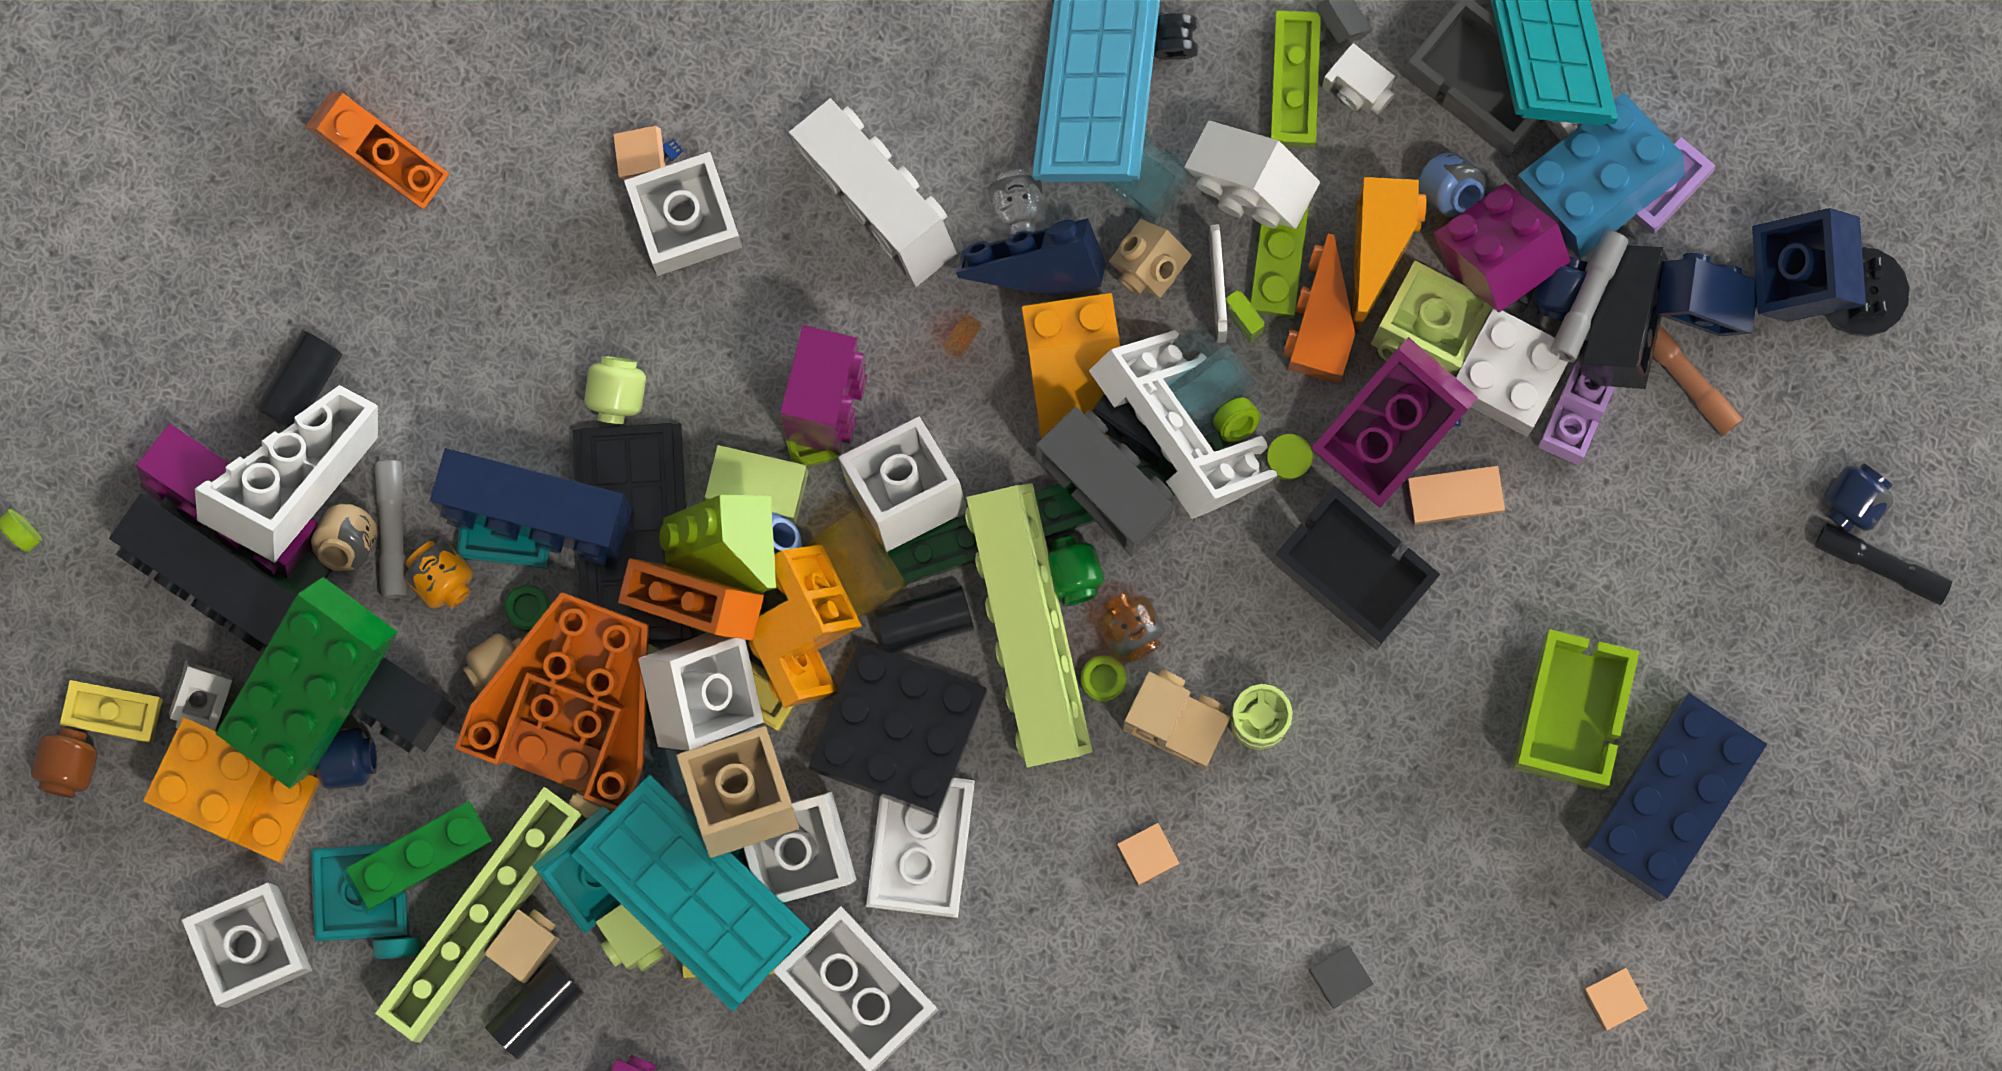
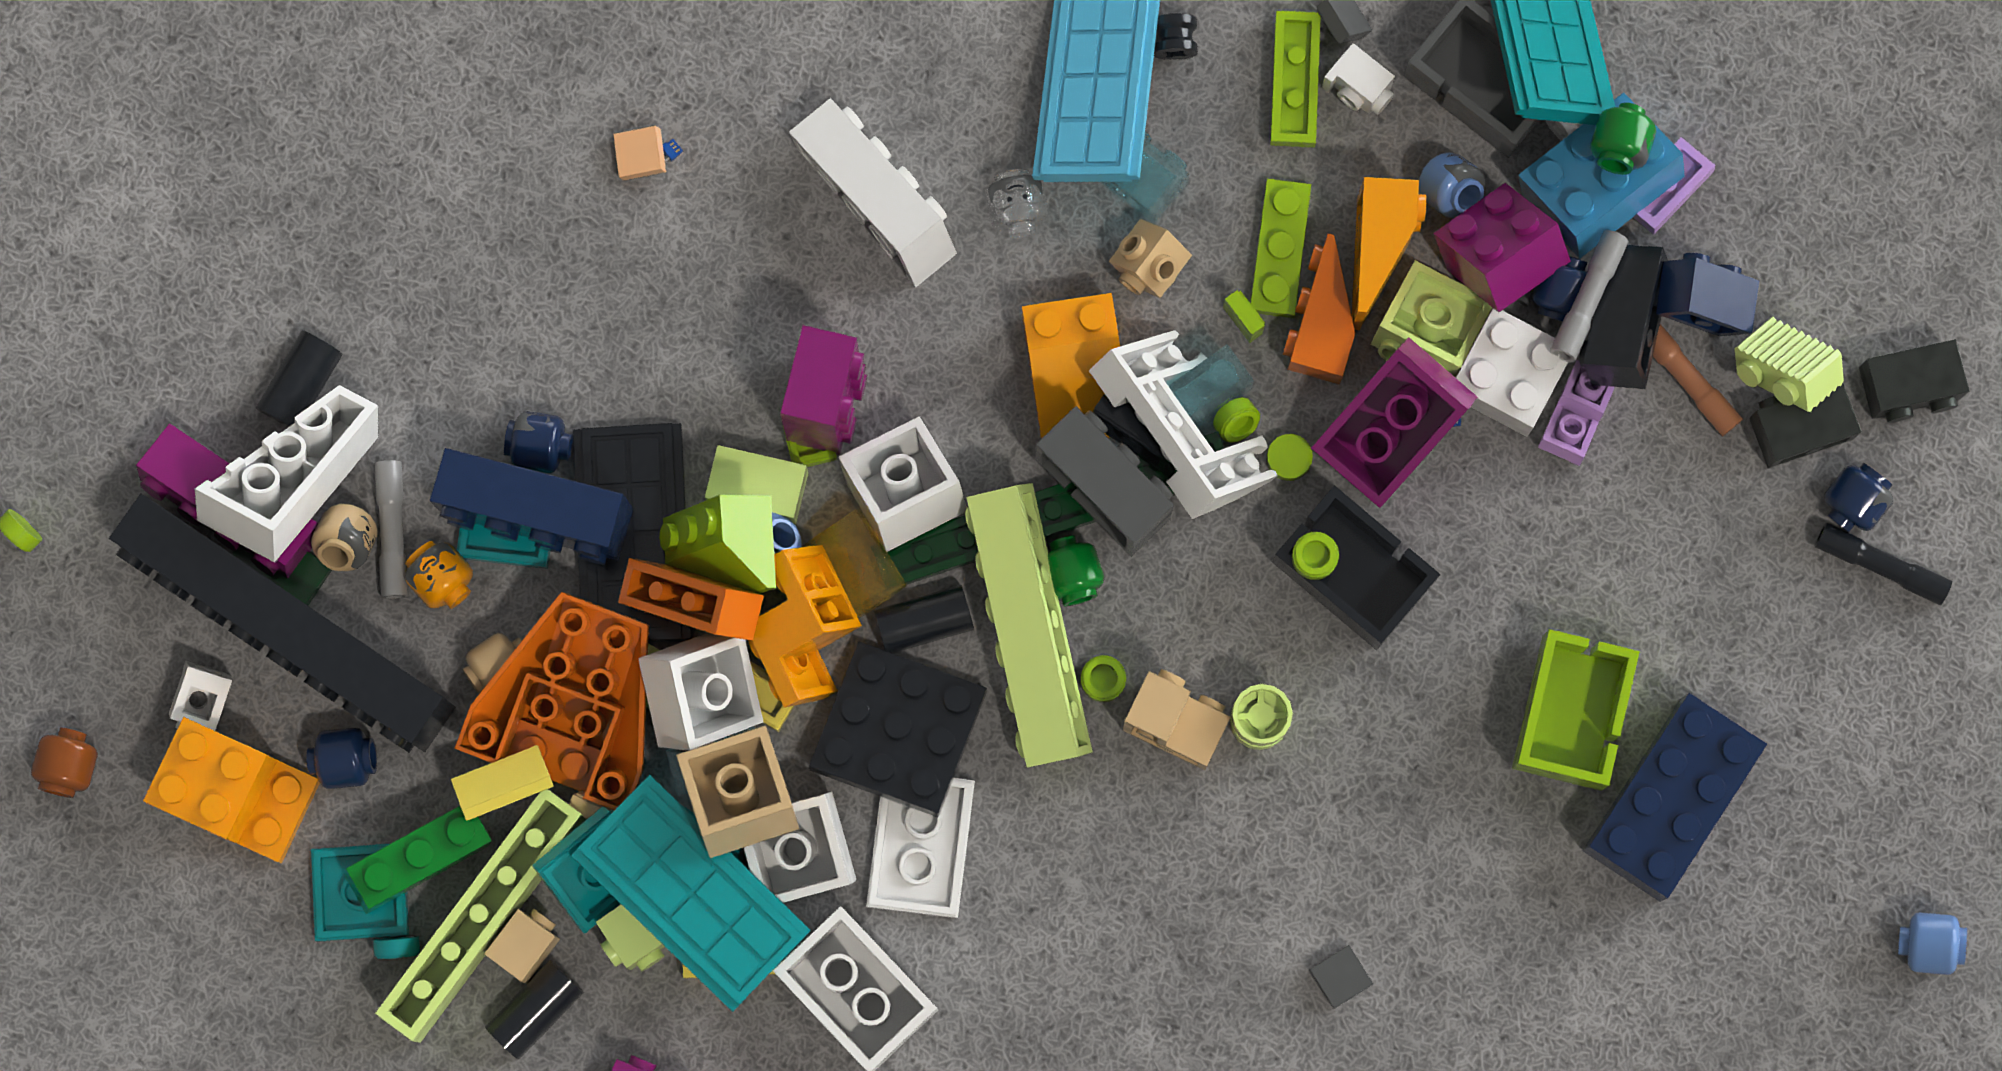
light yellow plate [60,680,163,744] -> none
white brick [182,883,312,1008] -> none
green brick [216,577,398,789] -> none
orange slope [304,91,450,210] -> none
green tile [504,585,551,631] -> none
yellowish green head [584,356,646,424] -> none
white brick [624,152,743,276] -> none
clear orange tile [944,314,982,360] -> none
dark blue slope [956,218,1106,297] -> none
clear orange head [1097,591,1165,663] -> none
light nougat tile [1117,823,1180,886] -> none
white brick [1184,120,1320,229] -> none
white window [1209,224,1227,343] -> none
light nougat tile [1407,466,1505,525] -> none
light nougat tile [1583,968,1648,1031] -> none
dark blue brick [1752,208,1866,322] -> none
black plate [1825,247,1910,337] -> none
none -> light yellow tile [451,745,554,821]
none -> dark blue head [504,411,573,474]
none -> lime tile [1292,532,1339,580]
none -> green head [1590,103,1656,175]
none -> yellowish green brick [1734,317,1844,412]
none -> pearl dark grey brick [1749,383,1862,469]
none -> pearl dark grey brick [1859,339,1970,423]
none -> medium blue head [1898,913,1967,975]

